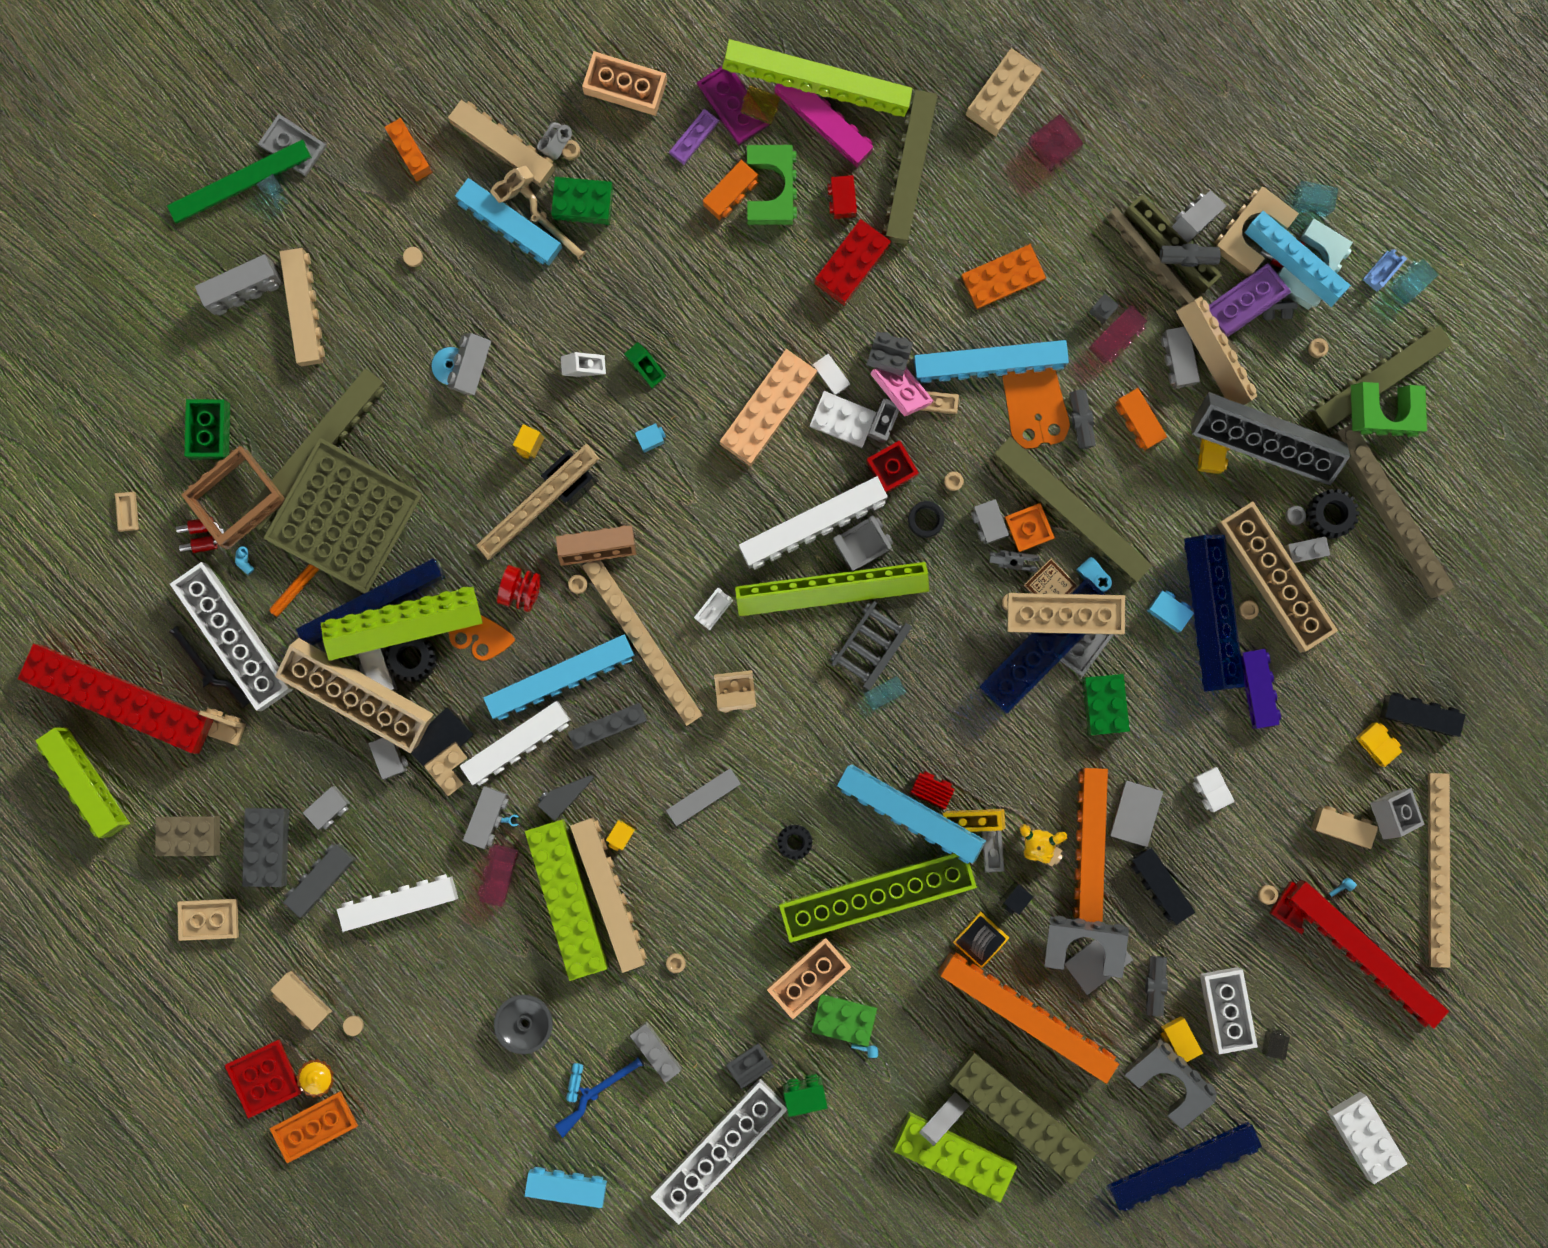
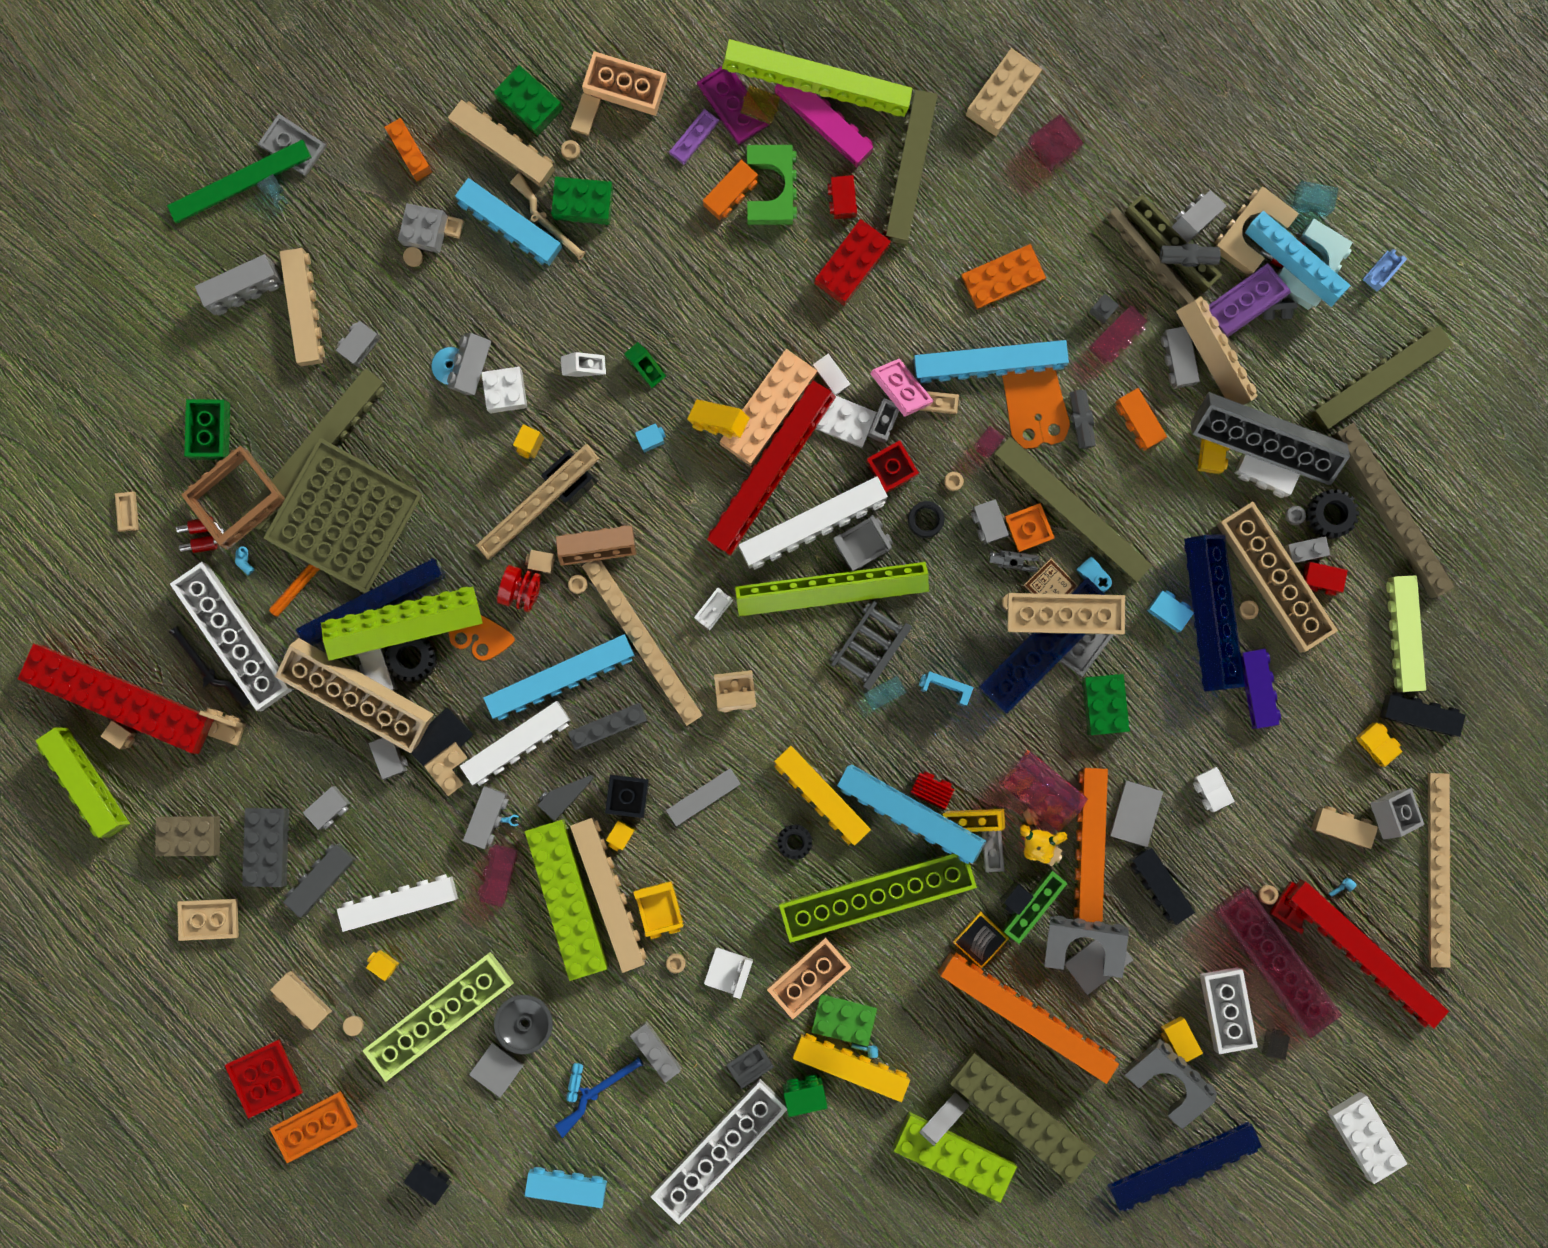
yellow piece [296,1059,334,1098] -> none
tan brick [491,166,534,203] -> none
light grey piece [537,122,572,161] -> none
dark grey plate [866,331,913,376] -> none
dark grey piece [1145,955,1168,1016] -> none
tan tile [1308,338,1329,358] -> none
bright green arch [1351,382,1427,437] -> none
clear light blue brick [1390,259,1439,305] -> none
none -> tan brick [101,720,137,749]
none -> light grey brick [336,320,381,368]
none -> yellowish green brick [362,952,514,1082]
none -> yellow brick [366,950,399,981]
none -> light grey brick [398,203,448,253]
none -> black brick [403,1159,452,1205]
none -> tan tile [444,215,465,239]
none -> light grey tile [469,1042,524,1098]
none -> white brick [482,367,527,413]
none -> green brick [494,65,563,137]
none -> tan brick [525,550,556,574]
none -> tan tile [571,93,601,136]
none -> black brick [605,774,650,818]
none -> yellow panel [634,881,684,939]
none -> yellow brick [687,399,750,438]
none -> white bracket [704,948,753,999]
none -> red brick [707,381,836,556]
none -> yellow brick [774,746,871,846]
none -> yellow brick [792,1033,910,1102]
none -> medium azure panel [918,671,974,706]
none -> clear pink brick [974,426,1005,458]
none -> clear pink brick [999,749,1088,832]
none -> bright green brick [1001,870,1068,944]
none -> tan plate [1023,806,1040,826]
none -> clear pink brick [1213,886,1342,1038]
none -> white brick [1234,454,1300,498]
none -> red brick [1303,562,1348,596]
none -> yellowish green brick [1386,575,1426,692]

